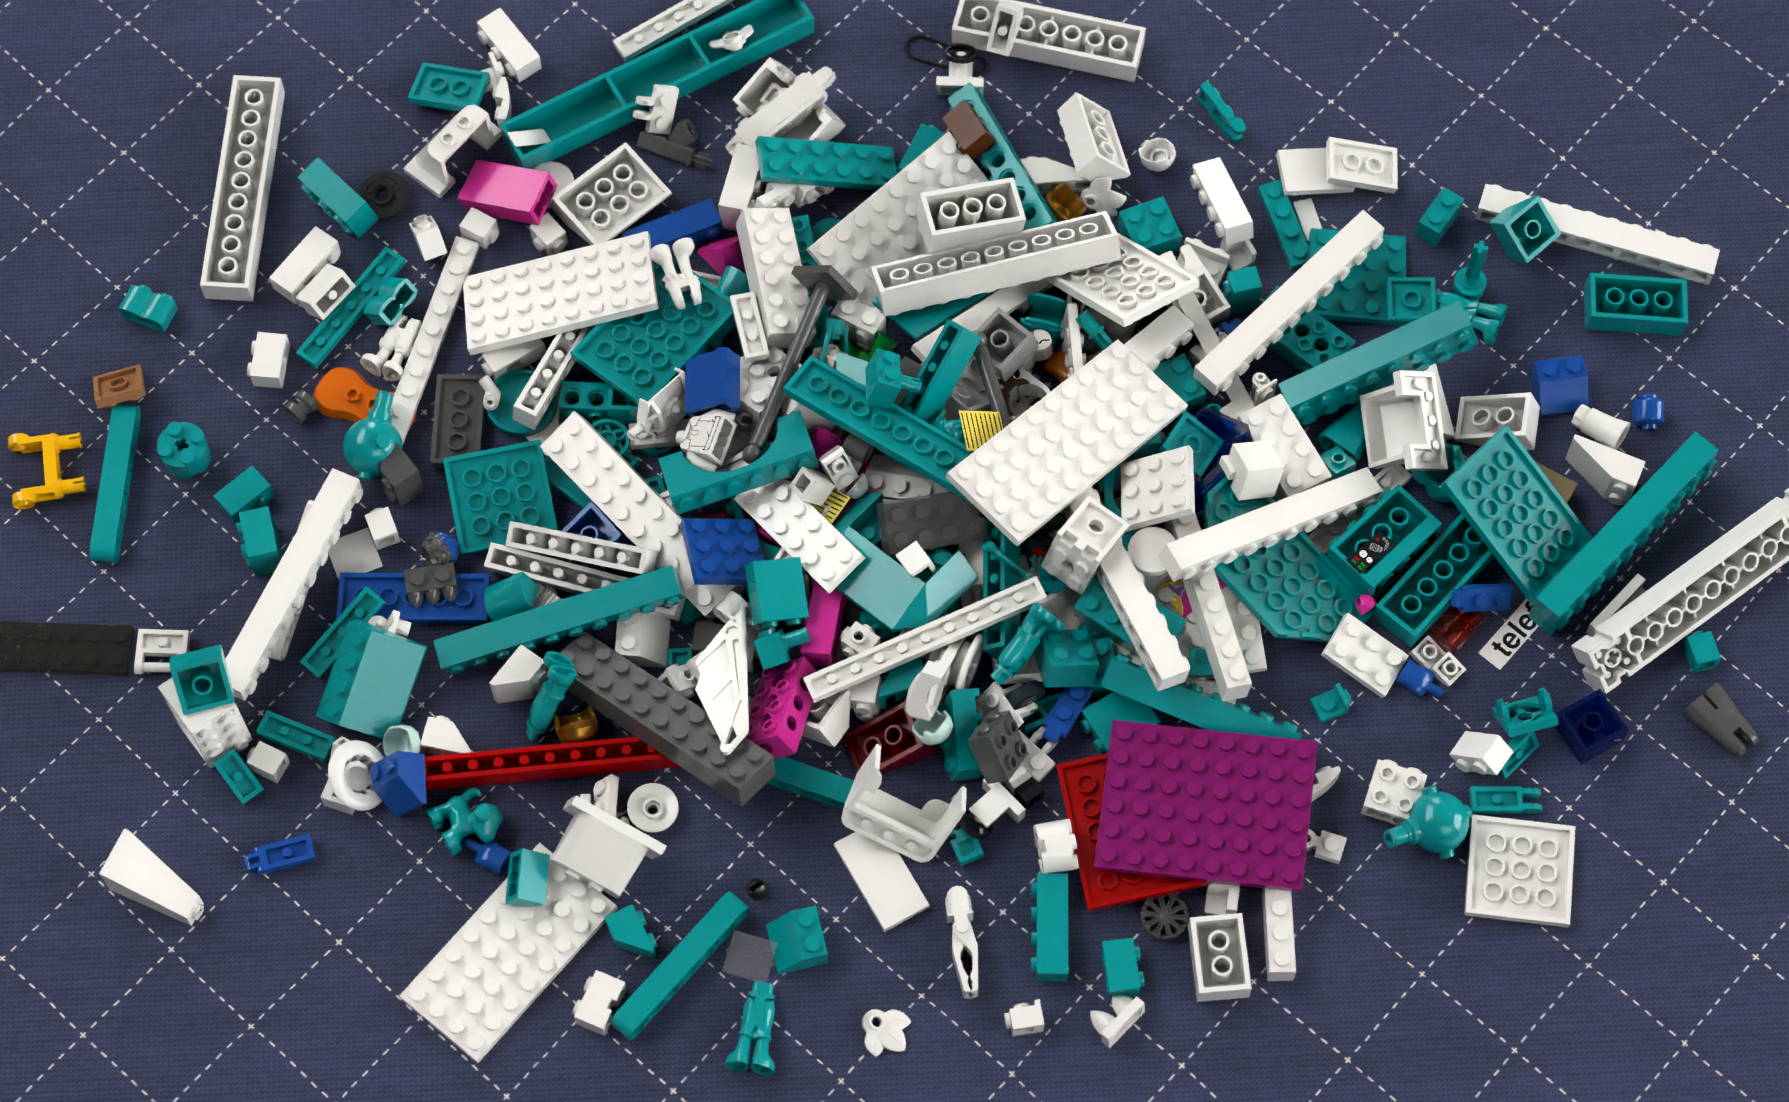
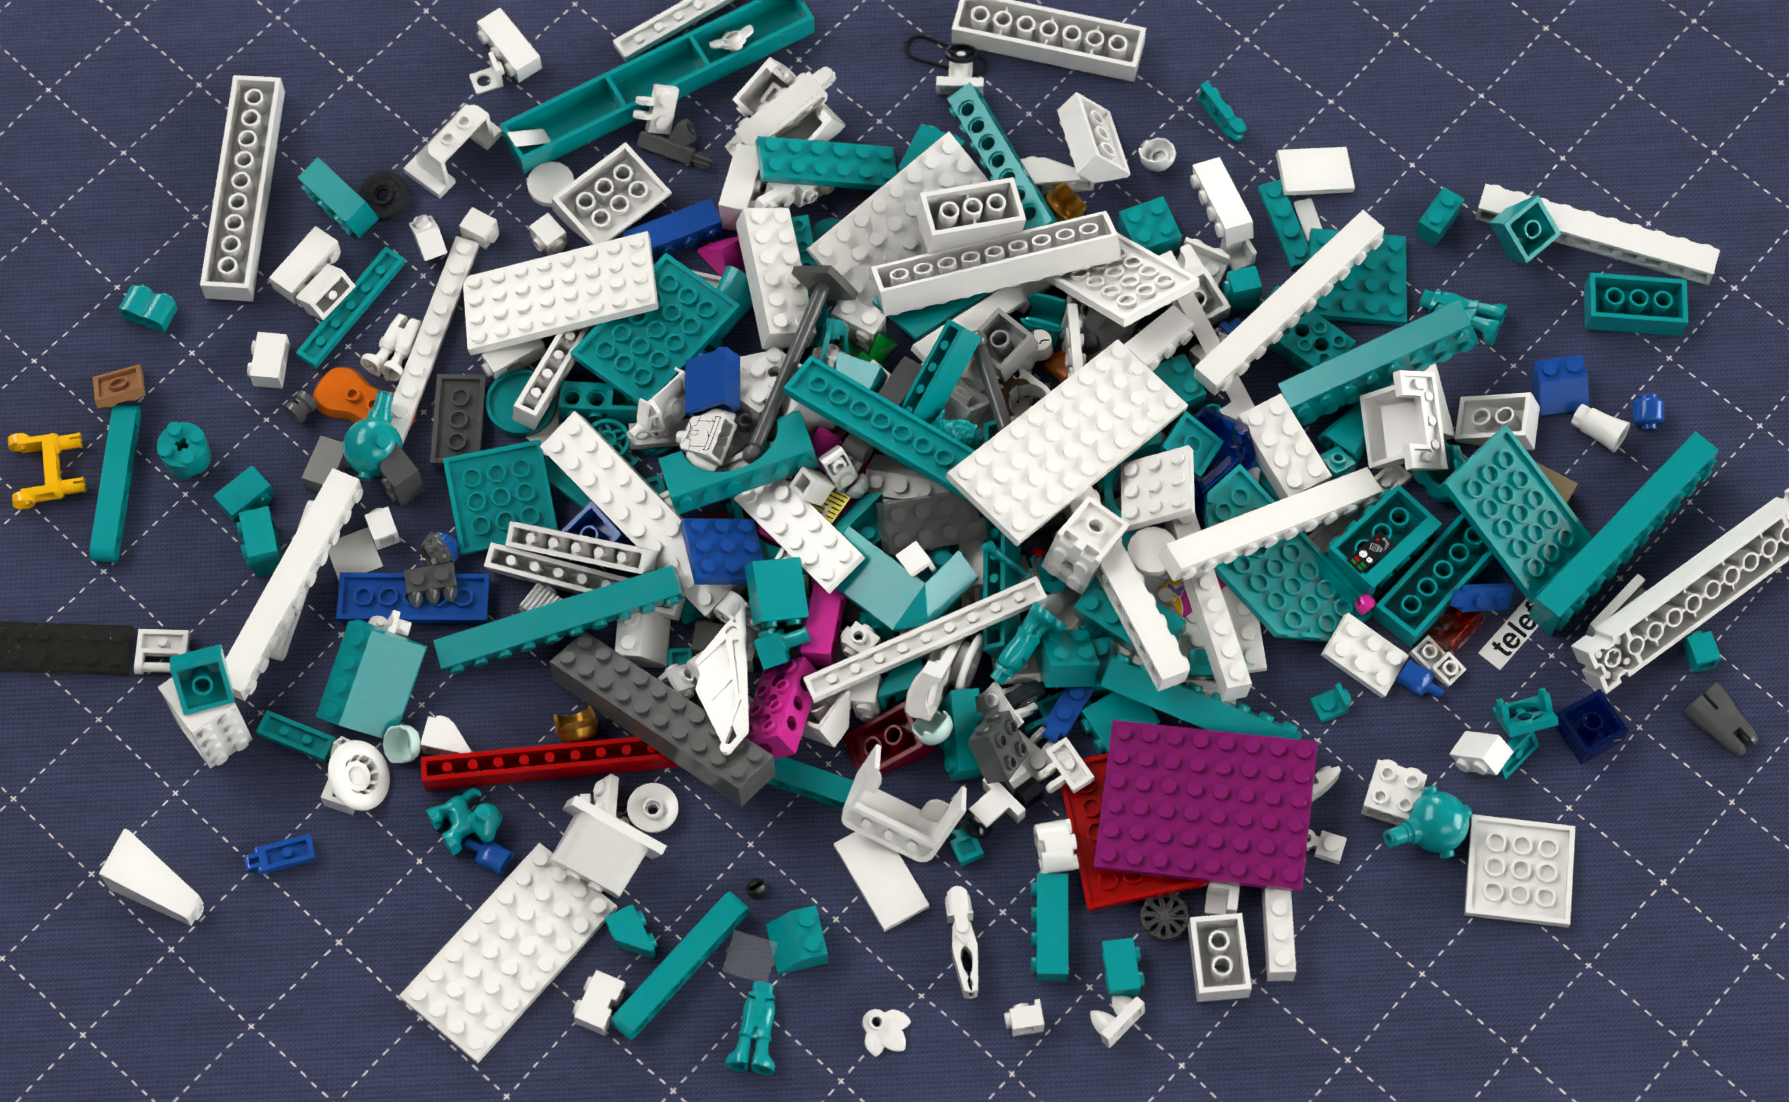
teal plate [213,748,264,804] -> none
white brick [247,741,290,784] -> none
teal plate [300,585,387,679] -> none
teal brick [363,277,418,326] -> none
blue slope [370,751,426,817] -> none
teal plate [407,62,491,112] -> none
dark pink brick [457,160,558,225] -> none
white arm [478,375,501,411] -> none
teal brick [484,571,539,621] -> none
white slope [489,645,549,704] -> none
white slope [492,76,512,128] -> none
teal brick [505,848,550,907] -> none
teal piece [526,651,577,741] -> none
white piece [649,237,702,310] -> none
white plate [730,292,769,363] -> none
teal brick [865,348,922,409] -> none
reddish brown brick [942,100,996,159] -> none
light yellow sticker [959,411,1003,451] -> none
white slope [986,0,1024,57] -> none
teal axle [1075,309,1113,351] -> none
white plate [1080,176,1127,217] -> none
white plate [1219,440,1285,500] -> none
white hinge [1249,372,1277,406] -> none
white plate [1326,137,1398,194] -> none
teal tile [1386,277,1437,325] -> none
teal piece [1453,241,1488,300] -> none
teal hinge [1469,786,1543,814] -> none
white slope [1565,434,1646,506] -> none
none -> light grey brick [302,436,350,492]
none -> white hinge [1037,737,1095,794]

